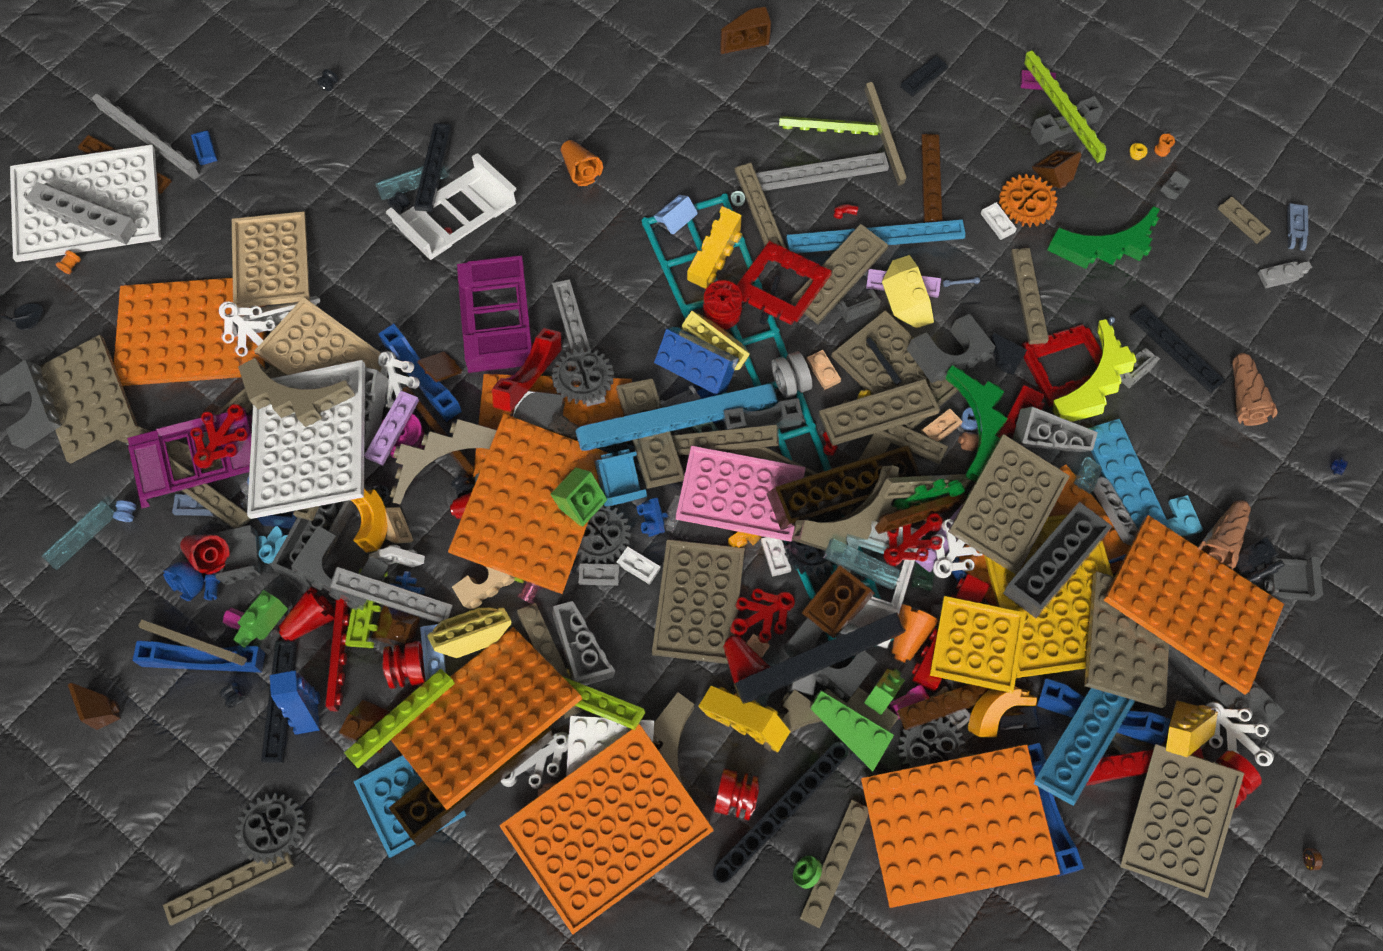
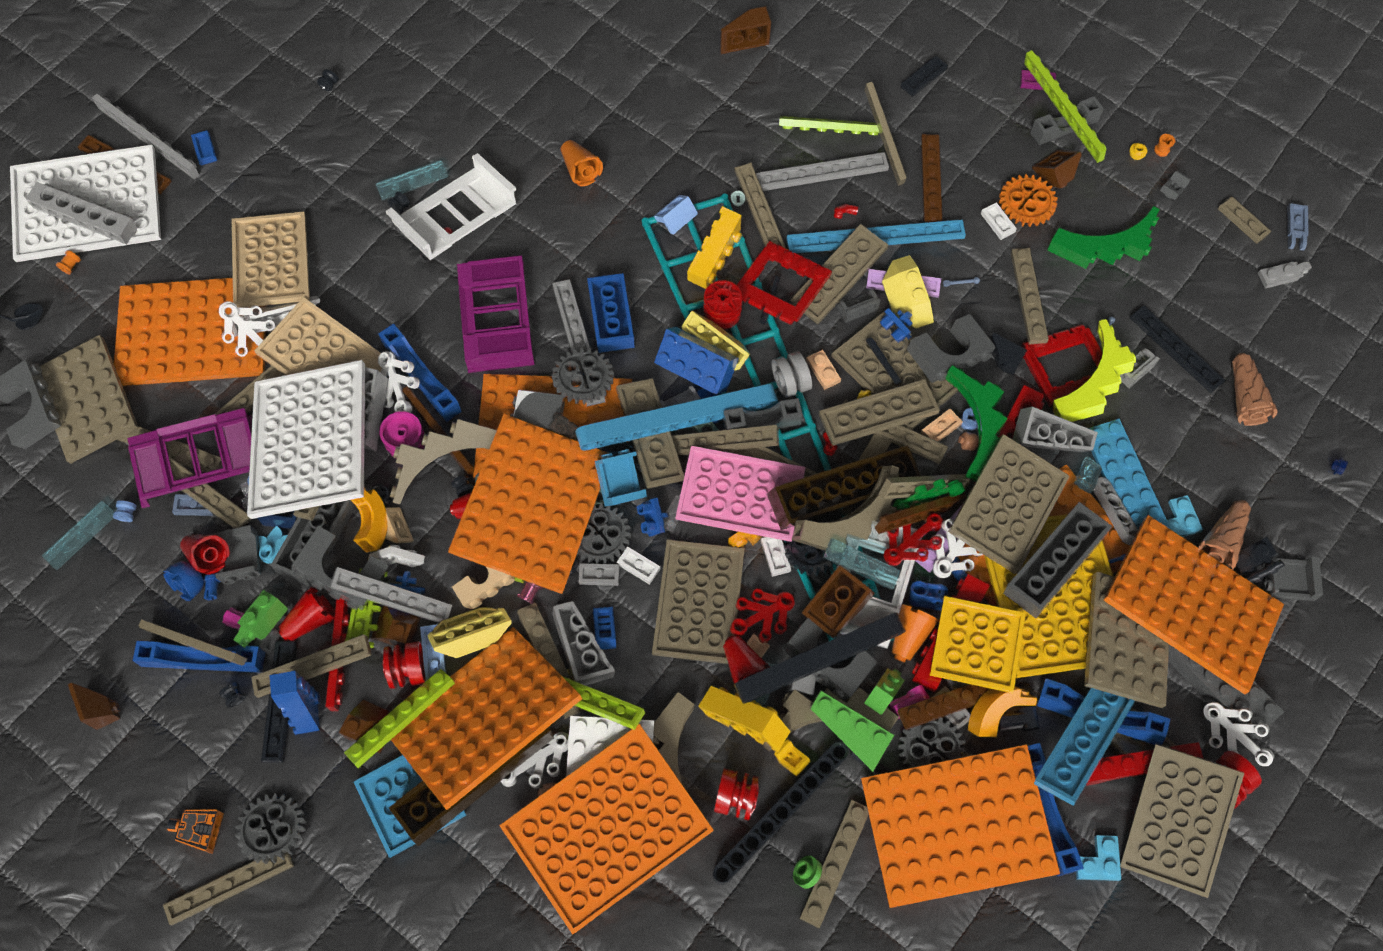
red plant [190,404,248,468] -> none
dark tan arch [238,358,356,427] -> none
lavender plate [364,391,419,465] -> none
black tile [414,123,452,212] -> none
reddish brown piece [418,352,463,382] -> none
red arch [492,328,561,412] -> none
bright green slope [550,467,607,527] -> none
yellow wedge [1166,701,1218,757] -> none
reddish brown tile [1303,848,1323,871] -> none
none -> torso [167,810,224,854]
none -> dark tan plate [251,635,372,698]
none -> blue brick [587,273,635,353]
none -> blue slope [593,607,616,650]
none -> yellow bracket [774,739,811,776]
none -> blue hips [880,308,913,343]
none -> blue piece [908,581,948,611]
none -> medium azure plate [1076,835,1121,881]

